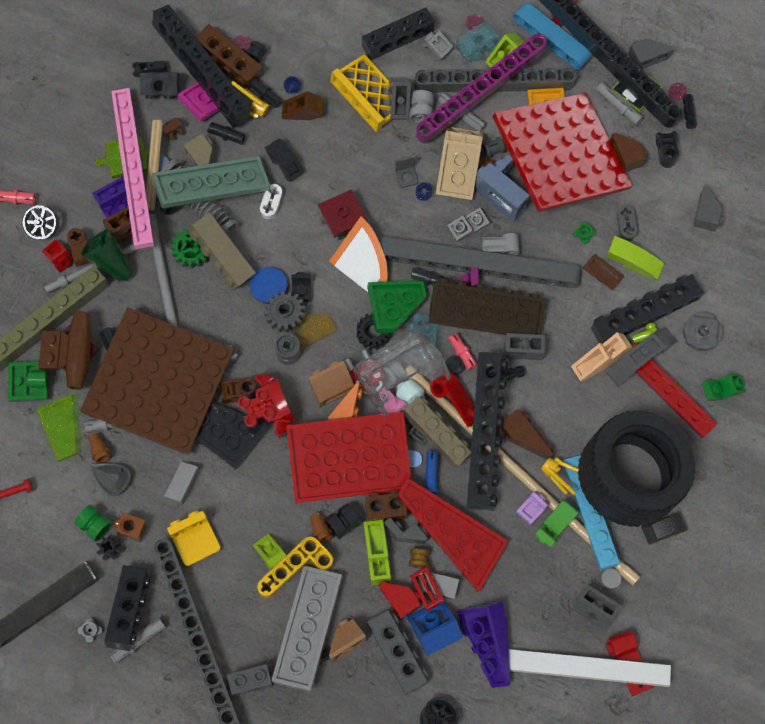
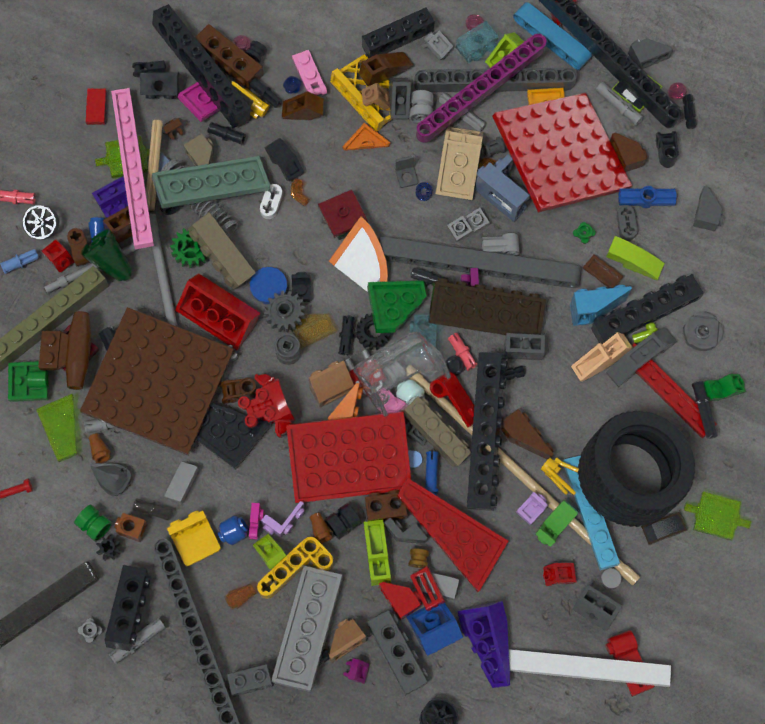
none -> medium blue axle [0,249,39,274]
none -> red tile [86,88,107,125]
none -> blue cone [88,217,105,242]
none -> clear smoke axle [133,498,173,520]
none -> red slope [175,273,261,350]
none -> blue head [218,516,249,545]
none -> clear orange cone [224,584,256,610]
none -> dark pink plate [249,503,264,539]
none -> lavender bracket [261,501,305,538]
none -> clear orange arm [291,179,310,206]
none -> bright pink plate [292,50,327,95]
none -> black pin [338,316,355,356]
none -> orange tile [343,123,390,151]
none -> magenta tile [343,658,369,684]
none -> reddish brown slope [359,52,414,86]
none -> medium nougat bracket [362,83,390,110]
none -> red bracket [543,563,576,586]
none -> dark azure slope [570,285,632,326]
none -> blue piece [618,186,677,208]
none -> clear neon green plate [684,491,751,541]
none -> black axle [692,381,718,439]

